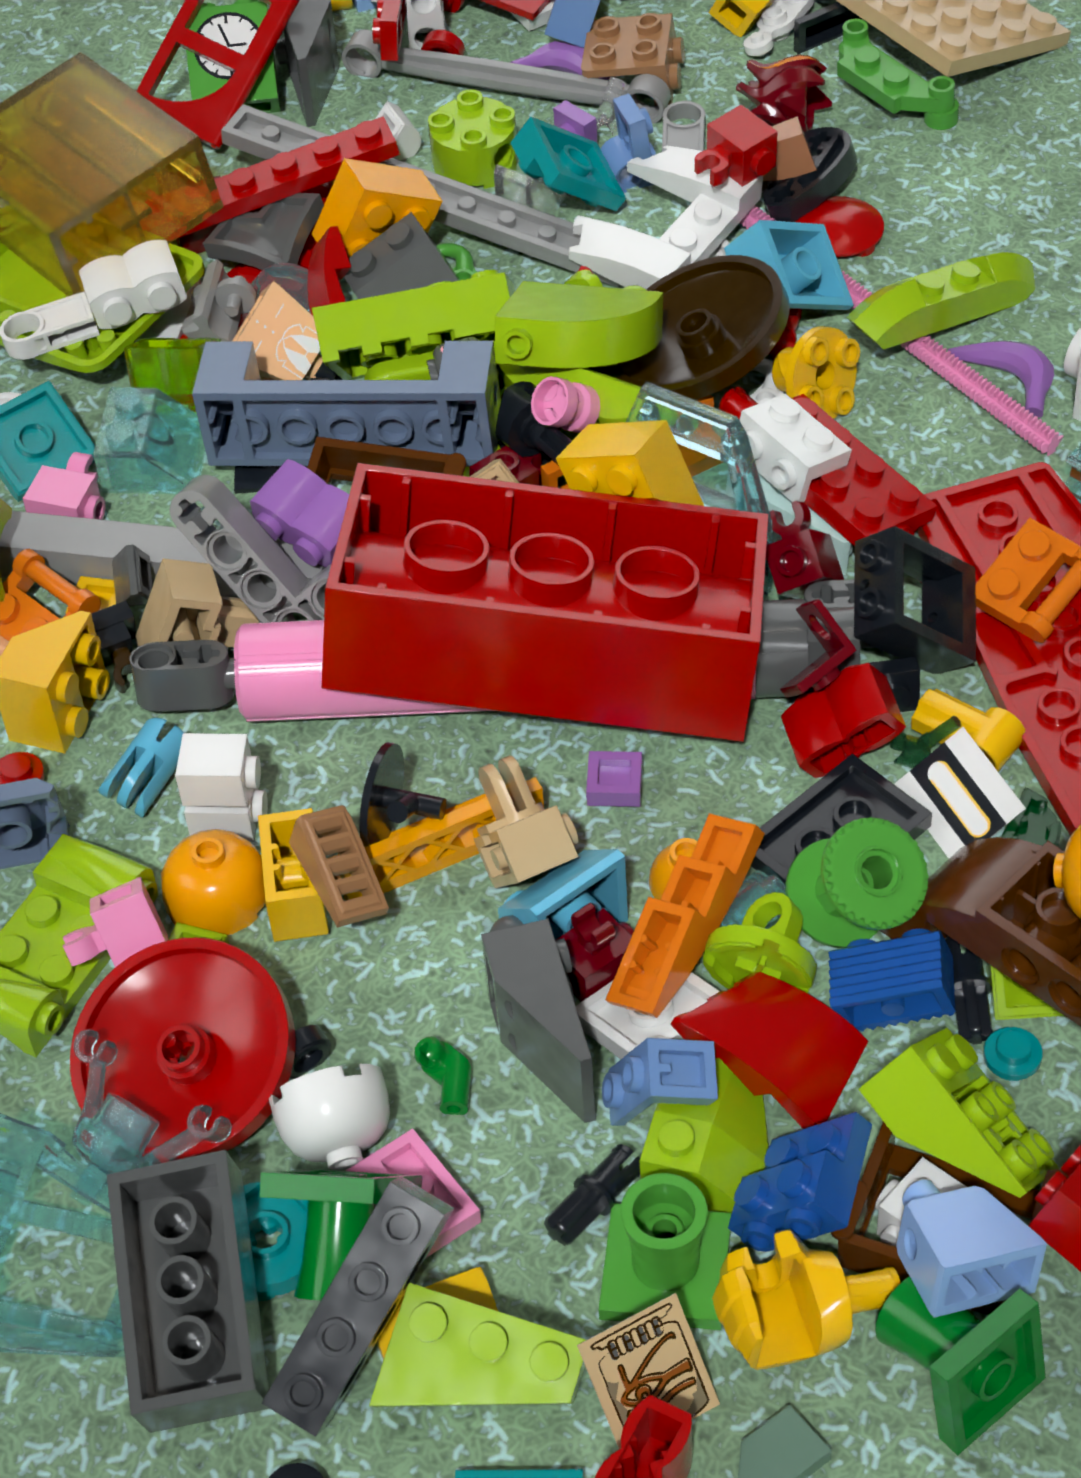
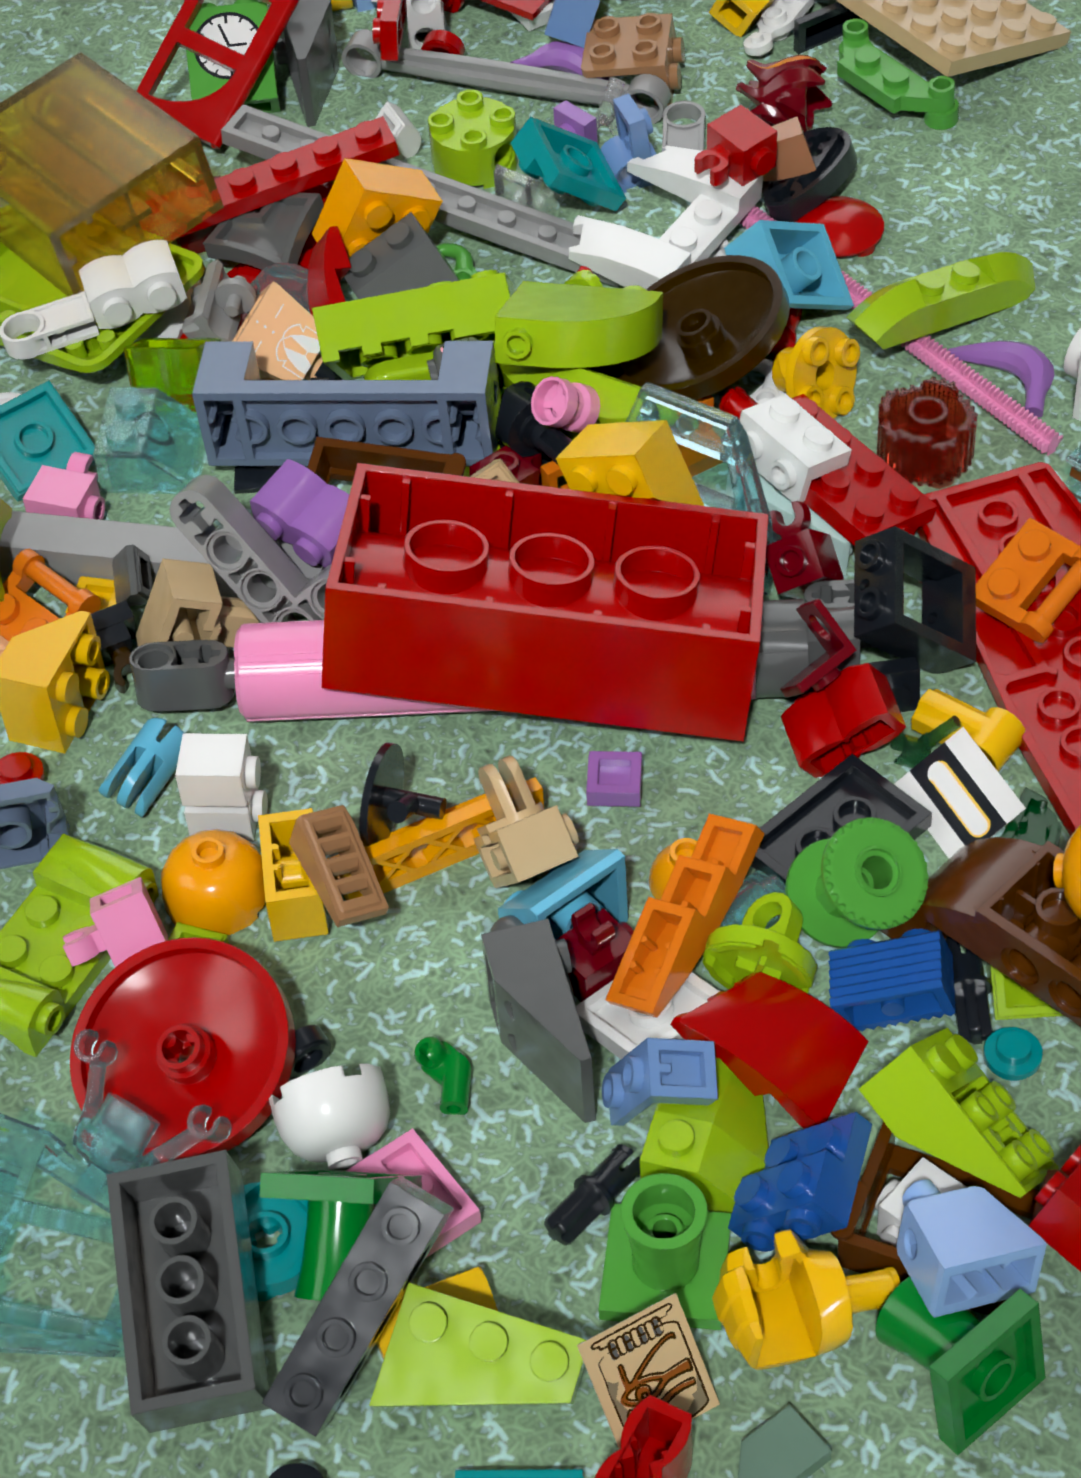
none -> clear red brick [877,376,978,489]

